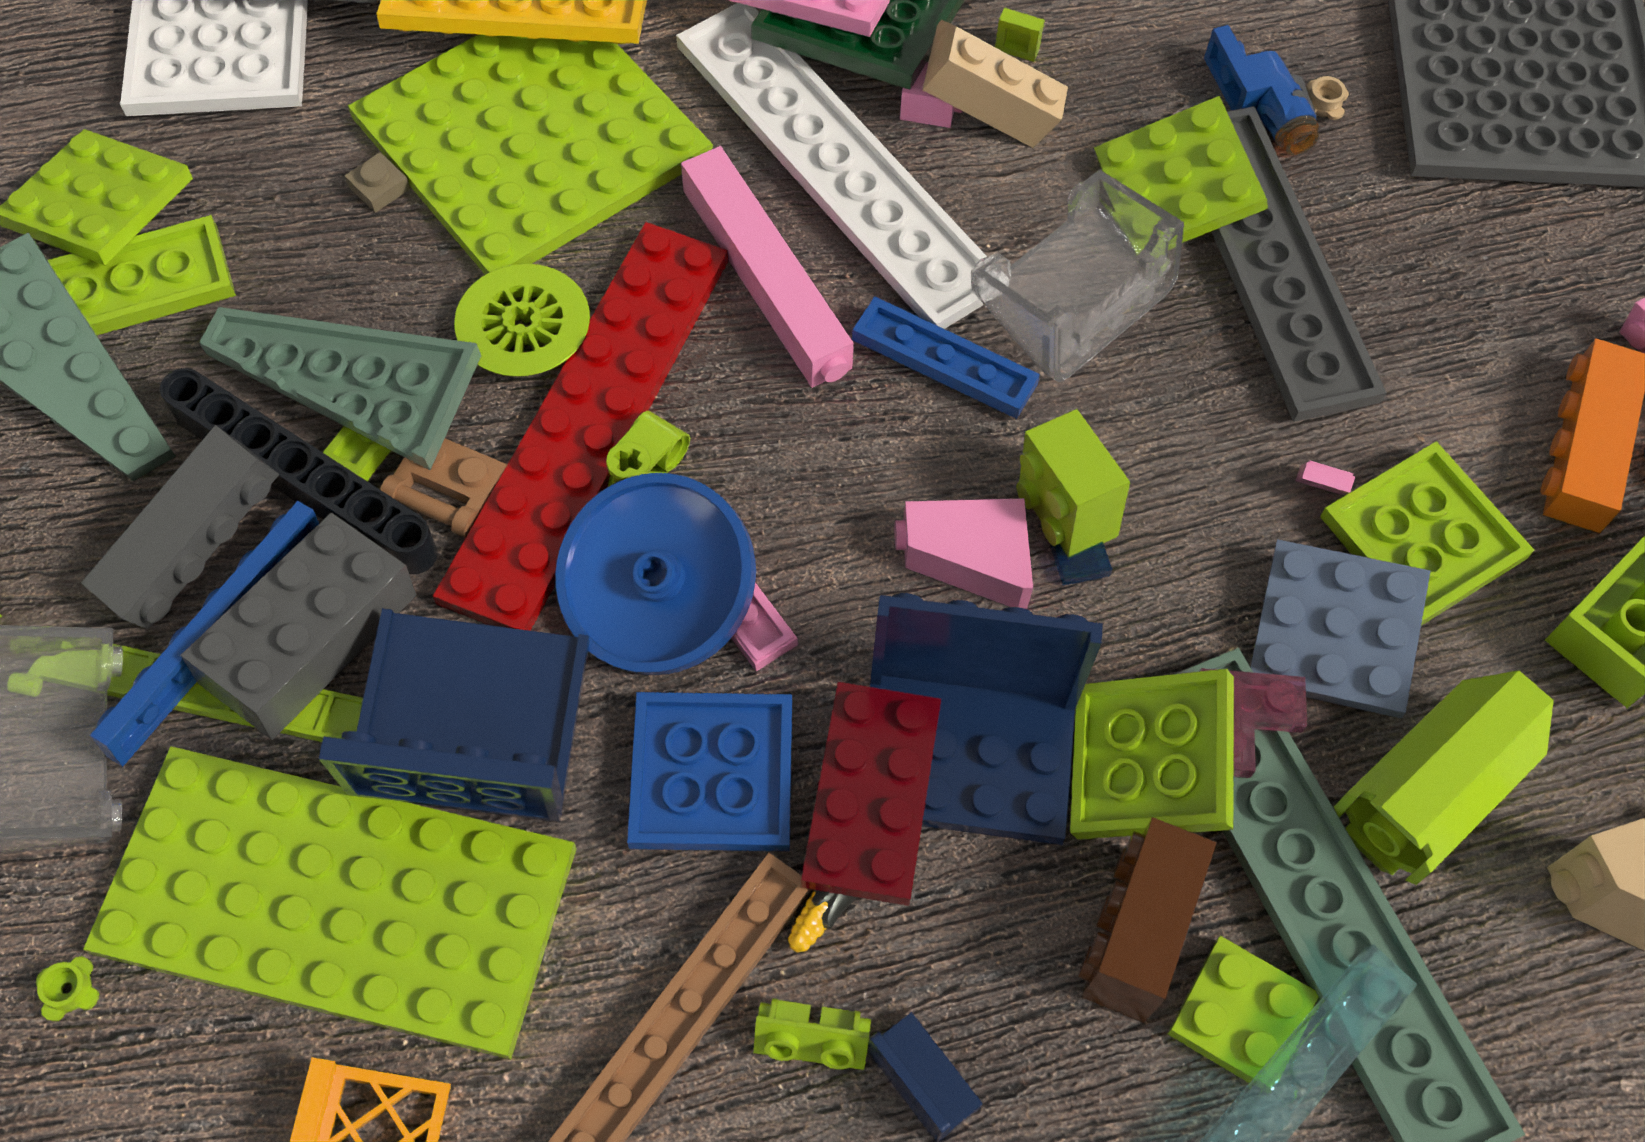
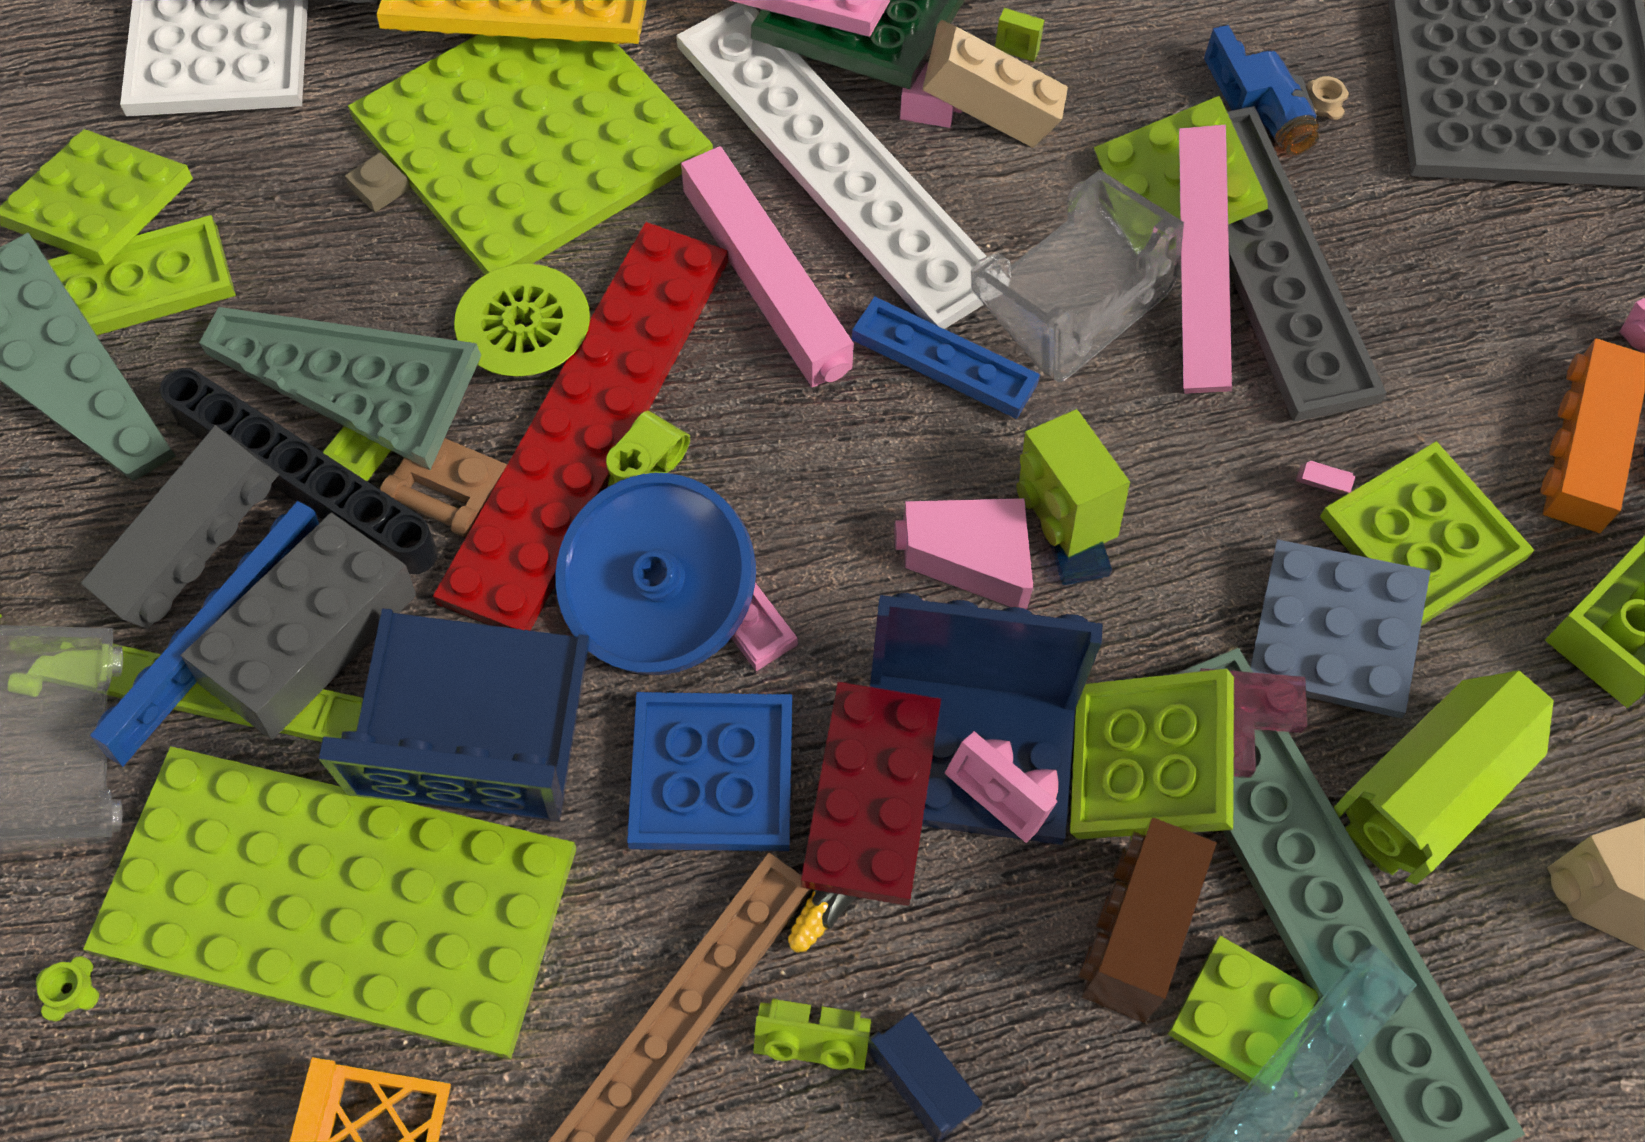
none -> bright pink tile [944,731,1058,843]
none -> bright pink tile [1179,125,1232,394]

